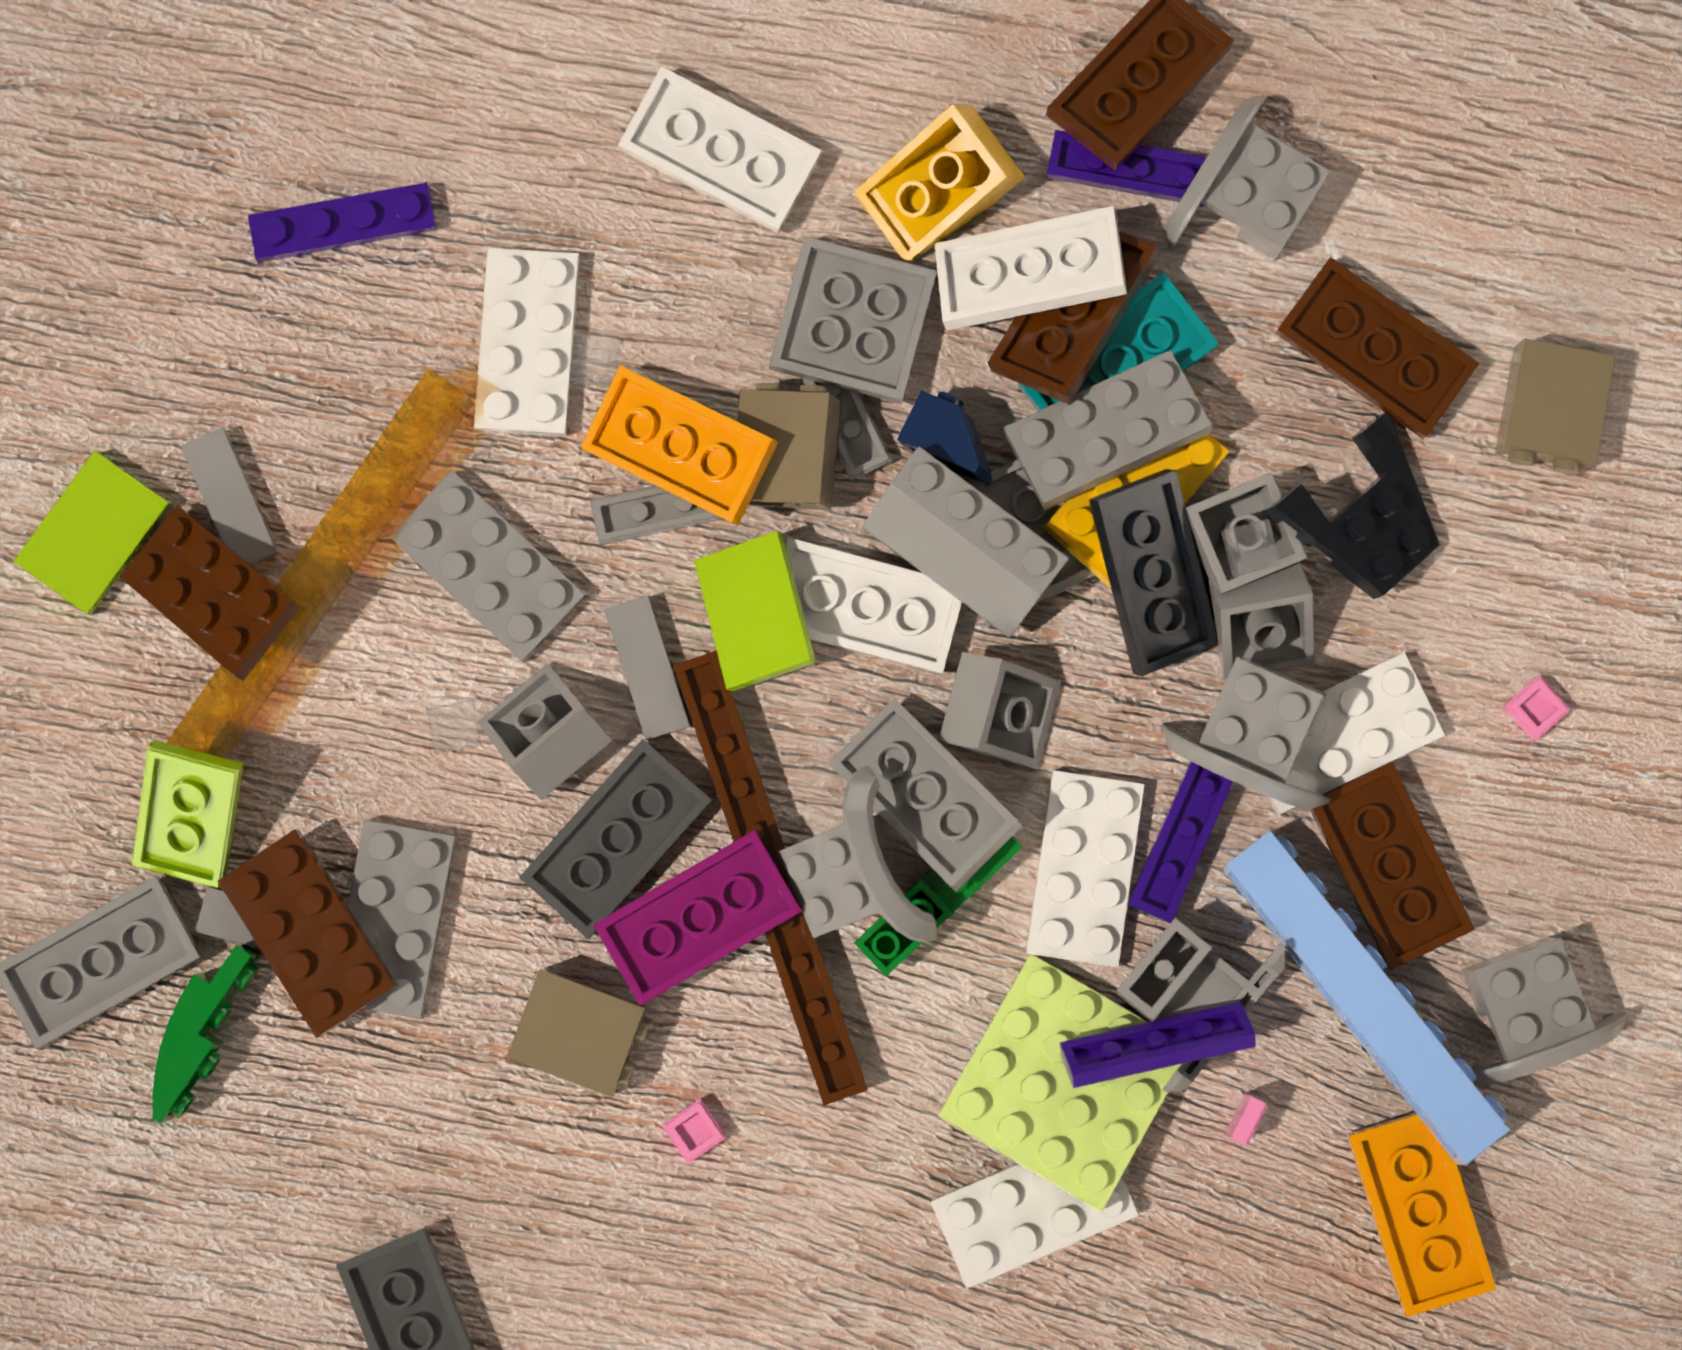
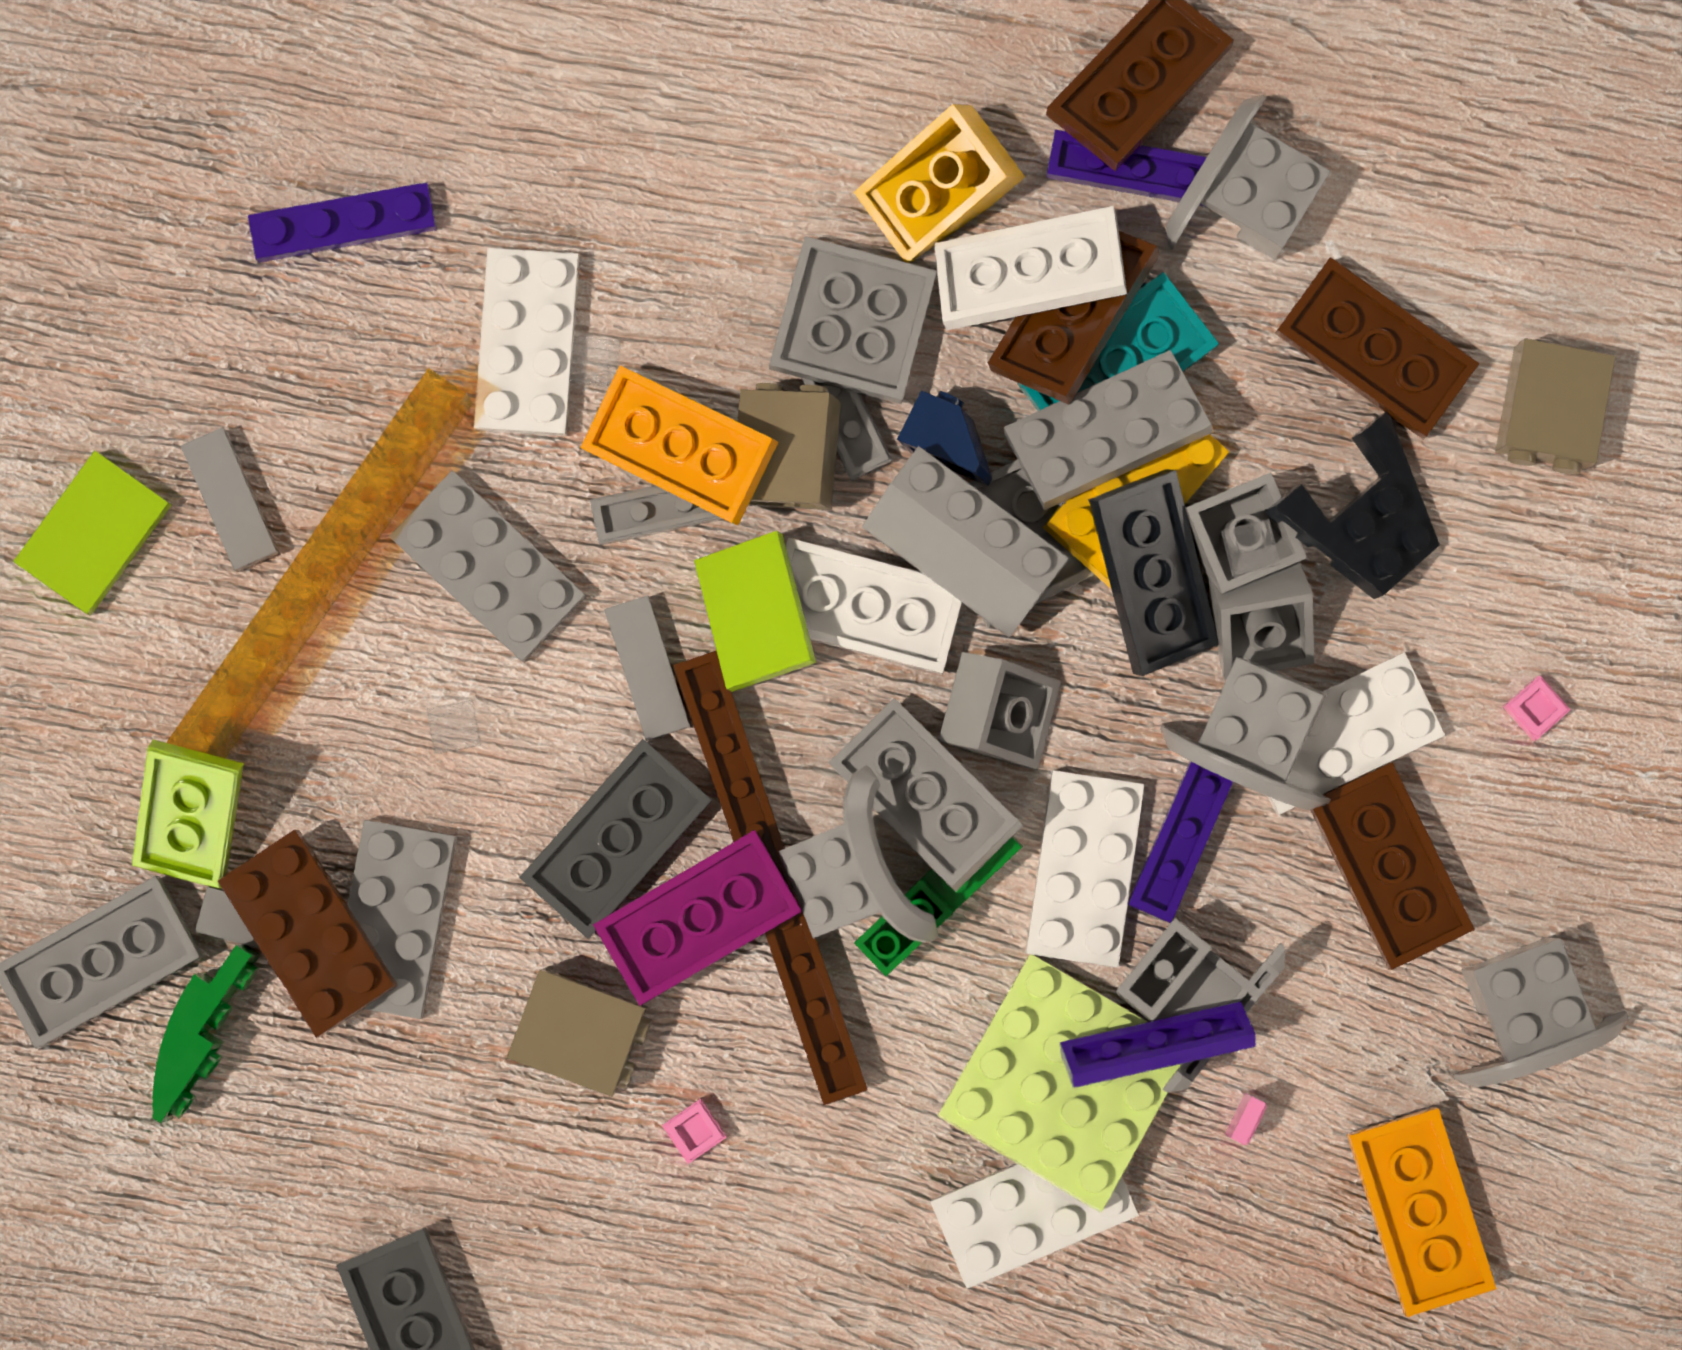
reddish brown plate [120,505,301,681] -> none
light grey slope [478,663,612,800] -> none
white plate [618,66,822,234] -> none
light blue brick [1221,830,1510,1165] -> none

